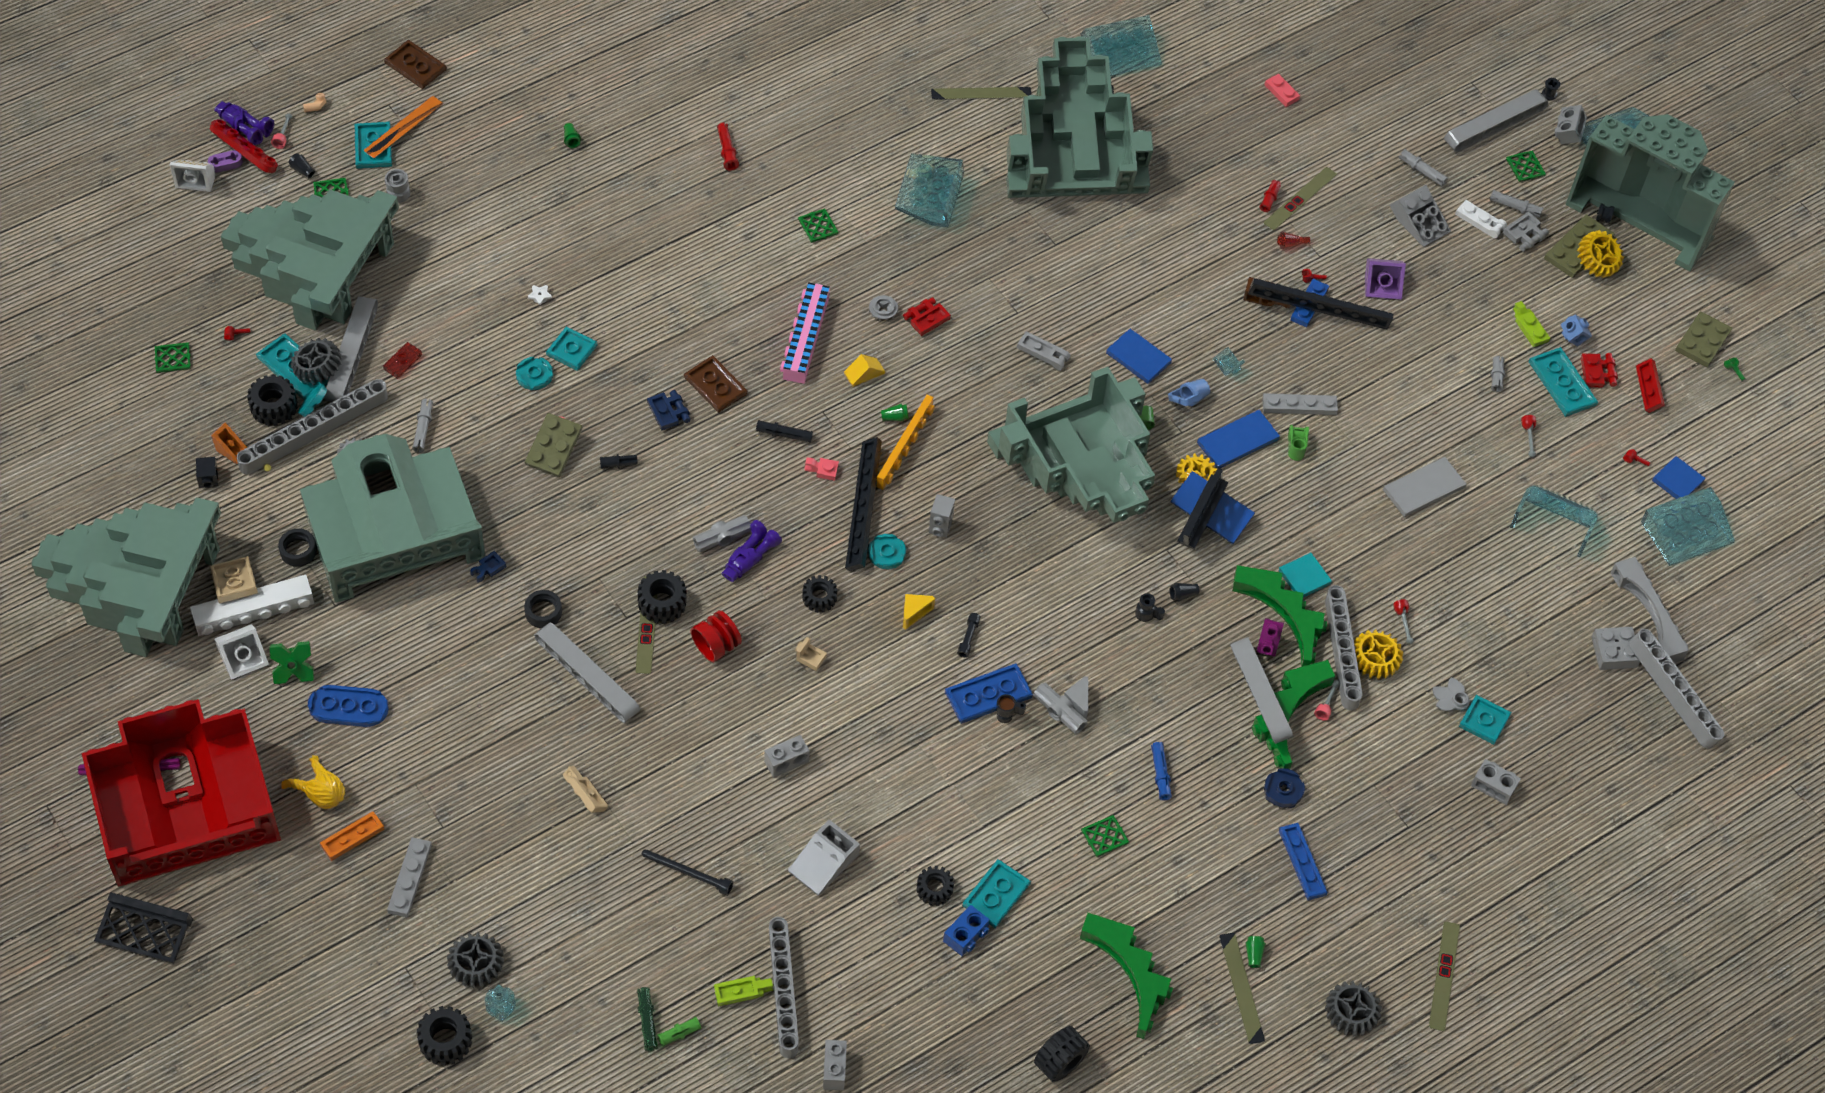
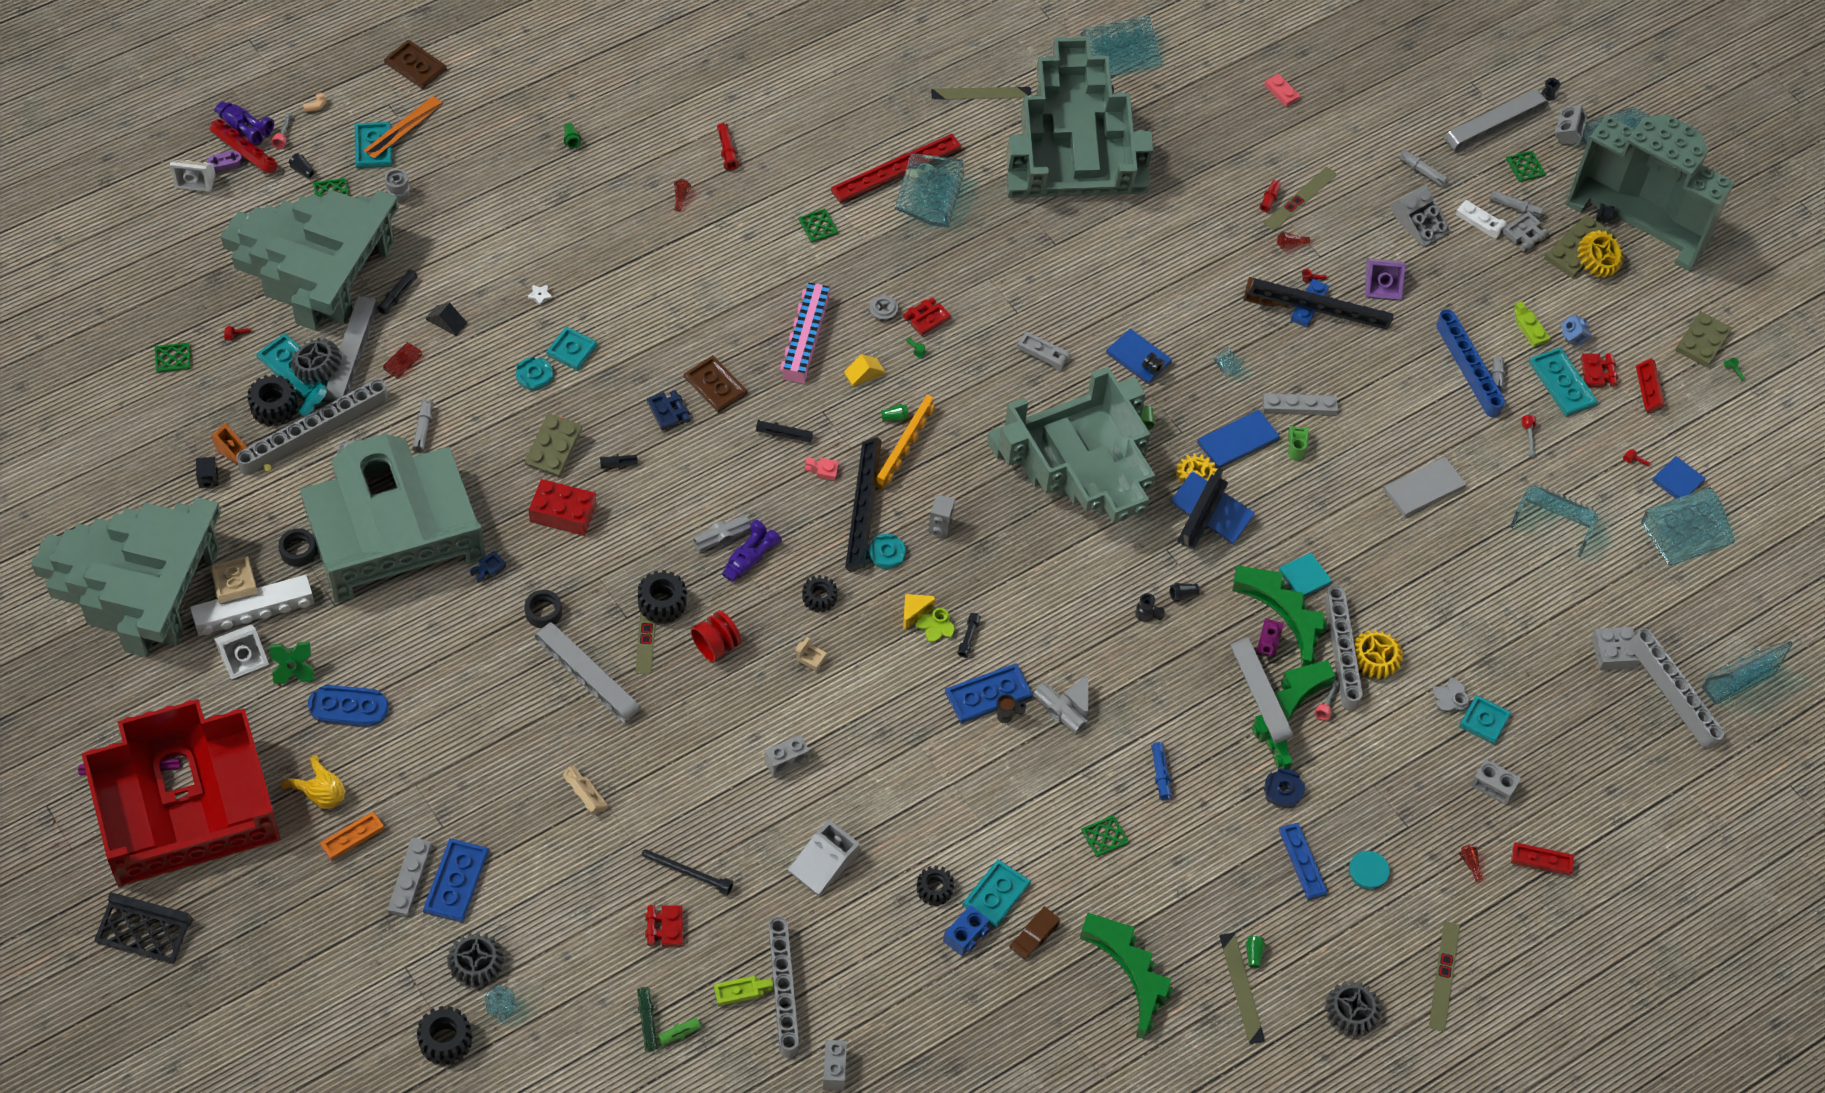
black tyre [1034,1026,1090,1082] -> none
medium blue piece [1168,379,1210,406] -> none
hinge [1393,599,1413,645] -> none
light grey arch [1611,557,1689,663] -> none
none -> black pin [377,269,418,315]
none -> blue tile [423,838,489,923]
none -> black slope [426,303,467,336]
none -> red brick [528,479,597,536]
none -> red plate [645,905,683,947]
none -> clear red cone [674,179,691,212]
none -> red plate [831,134,961,203]
none -> green hand [906,337,926,358]
none -> lime plate [915,608,954,642]
none -> reddish brown piece [1009,906,1060,960]
none -> black wheel [1142,352,1165,376]
none -> teal tile [1348,851,1390,890]
none -> blue beam [1436,309,1505,418]
none -> clear red cone [1458,844,1484,882]
none -> red plate [1511,842,1574,876]
none -> clear light blue slope [1701,641,1793,705]

